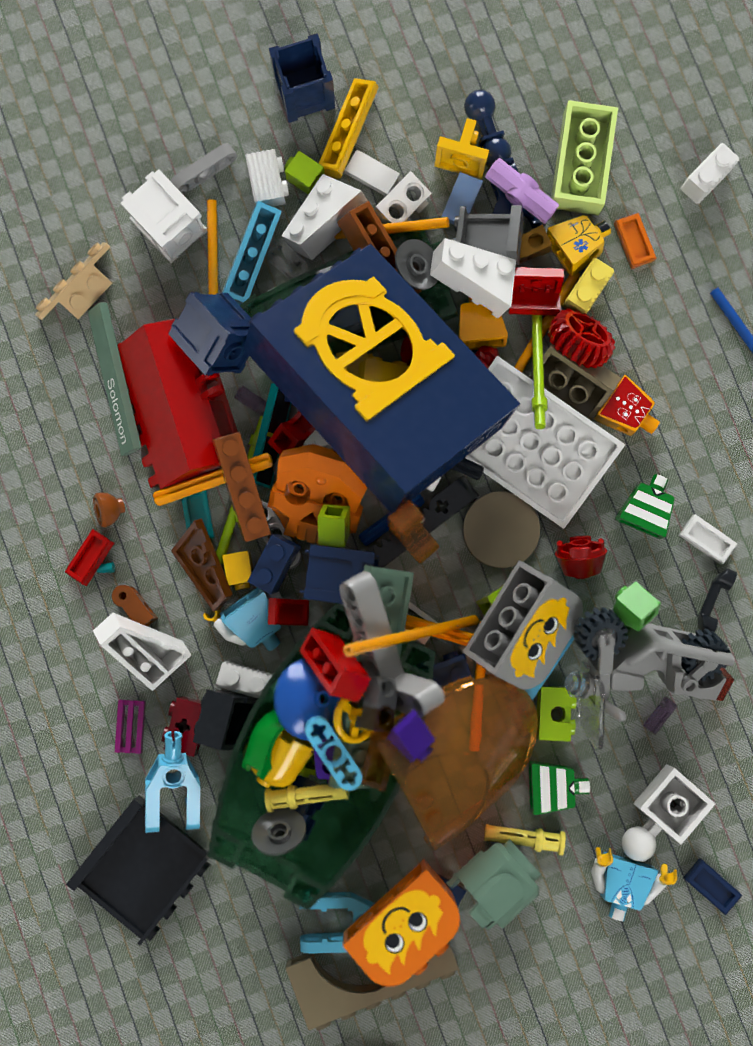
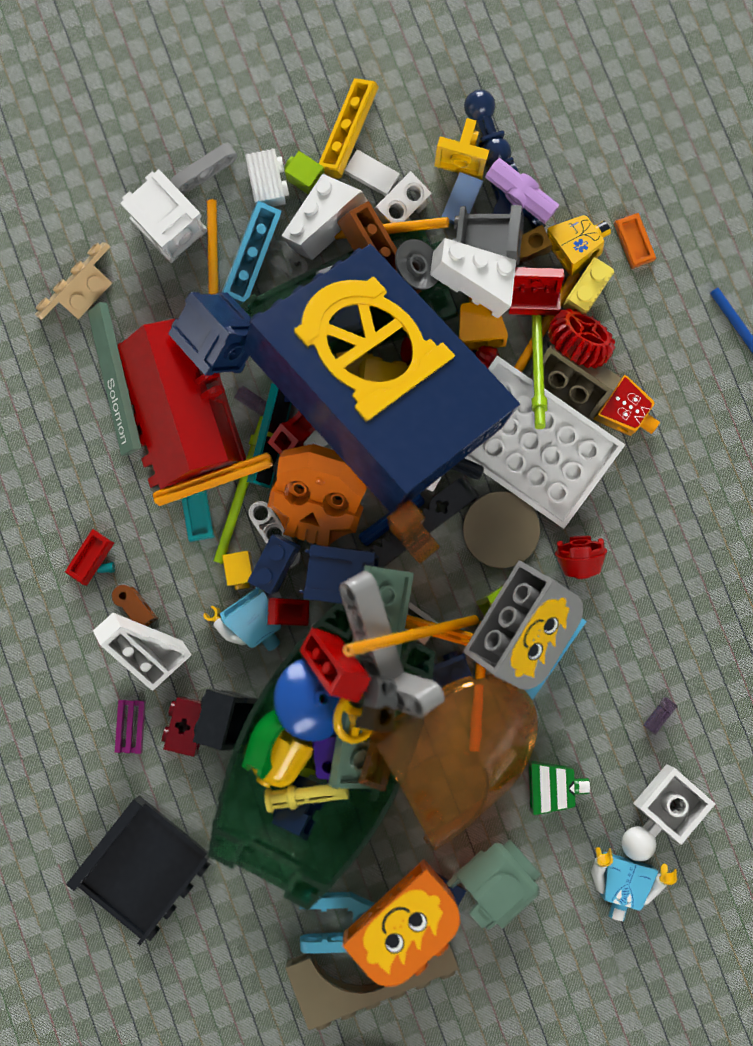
dark orange brick [93,492,125,528] -> none
medium azure piece [145,731,201,833] -> none
reddish brown wing [171,518,233,612] -> none
dark orange brick [212,432,271,542] -> none
white brick [216,661,275,700] -> none
dark grey dish [252,808,306,856] -> none
dark blue container [268,33,335,123] -> none
medium azure beam [305,716,362,791] -> none
lime brick [318,504,350,548] -> none
dark purple slope [388,709,435,763] -> none
light yellow pin [484,824,566,856] -> none
lime brick [535,686,577,742] -> none
yellowish green brick [551,100,618,216] -> none
piece [565,607,735,750] -> none
arch [612,581,661,633] -> none
green torso [614,474,675,539] -> none
white tile [679,514,737,565] -> none
white brick [681,143,739,204] -> none
dark blue tile [683,858,742,915] -> none
black bar [698,569,737,632] -> none

